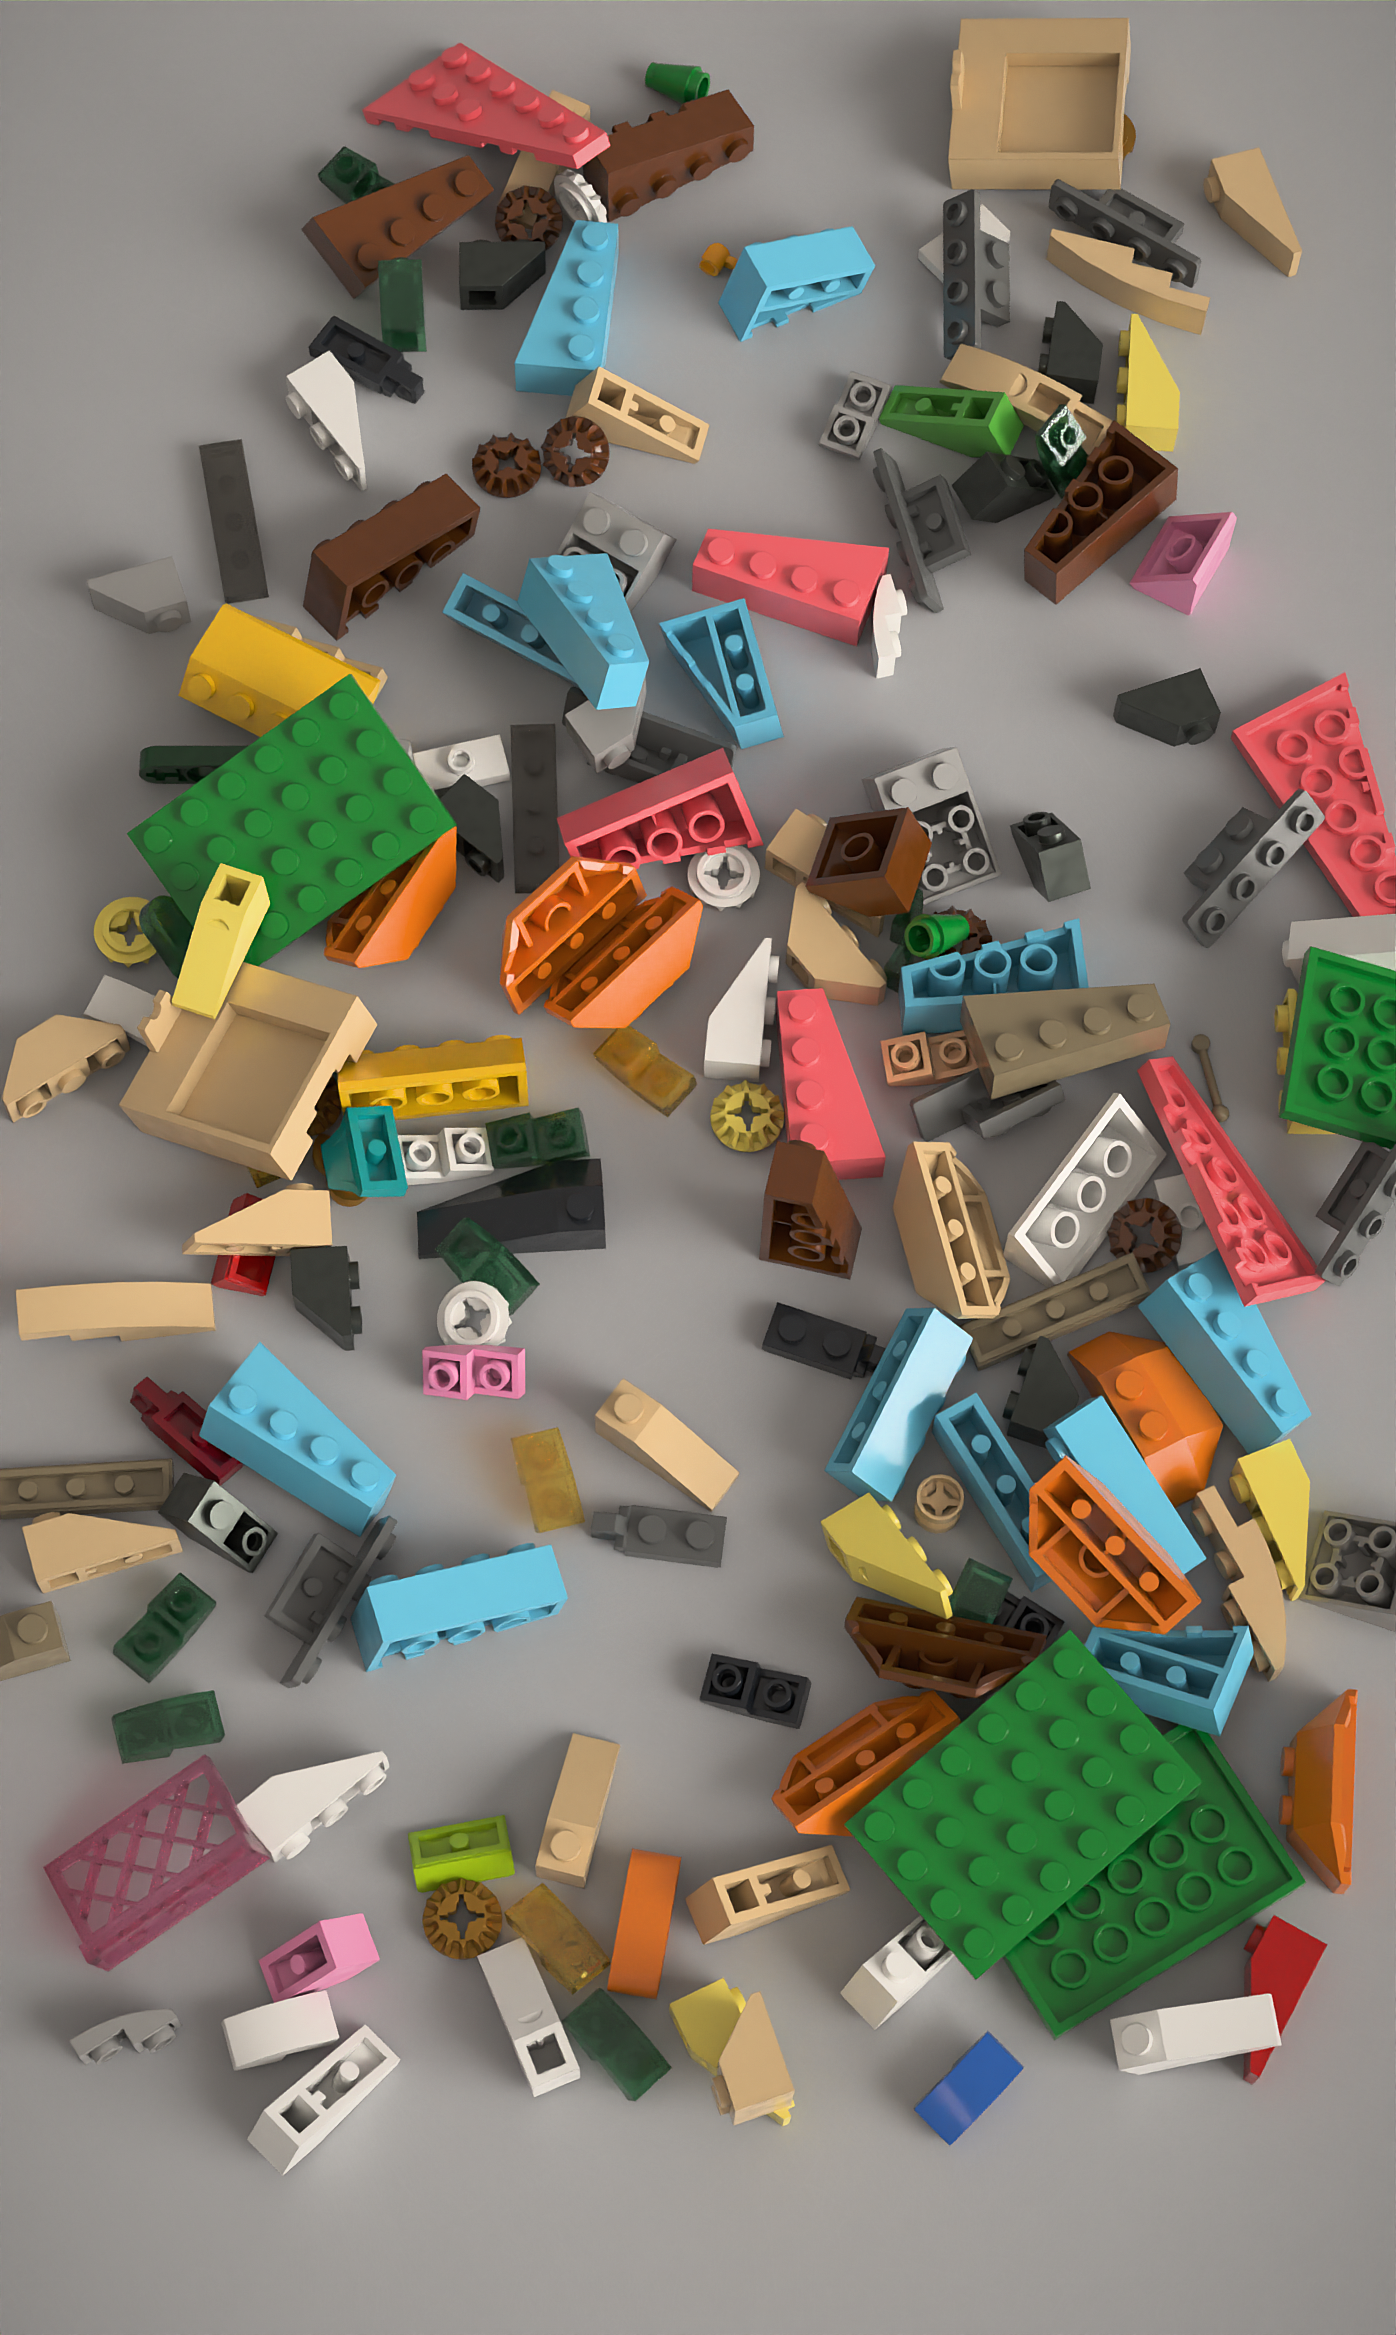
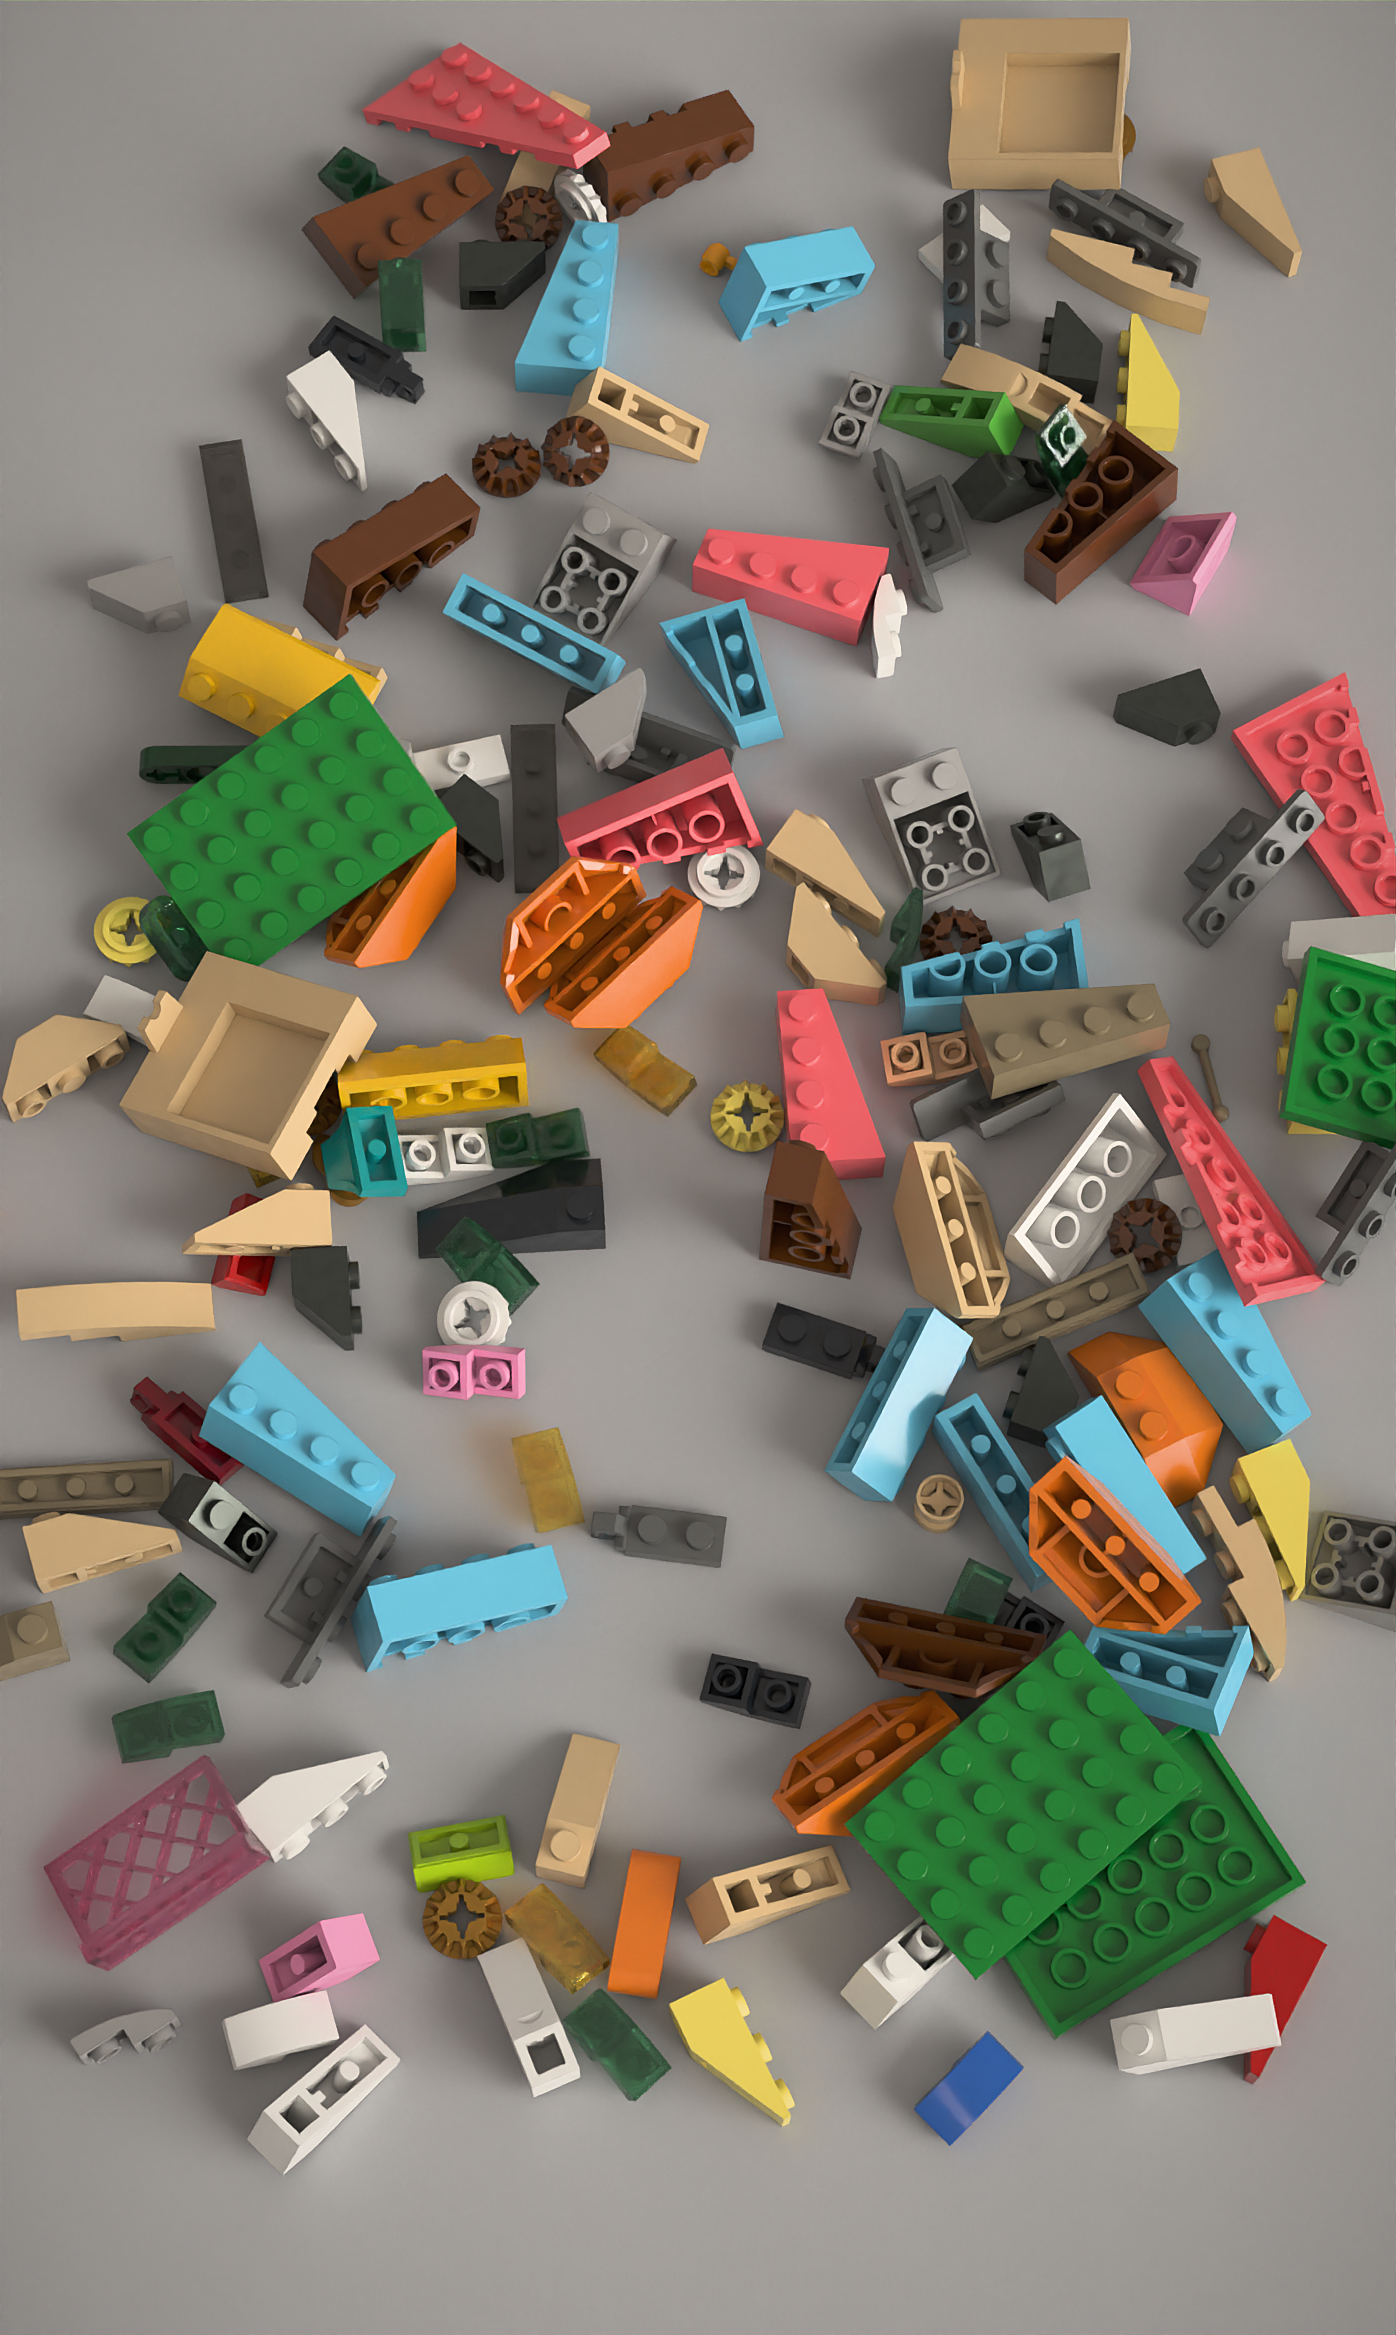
light yellow slope [171,863,270,1019] -> none
medium azure wedge [517,553,649,710] -> none
tan slope [595,1378,739,1512] -> none
green cone [645,62,710,104] -> none
white slope [704,938,779,1083] -> none
tan slope [711,1991,795,2126] -> none
reddish brown slope [805,807,932,917] -> none
light yellow slope [820,1493,953,1619] -> none
green cone [905,914,970,959] -> none
orange wedge [1278,1689,1358,1894] -> none

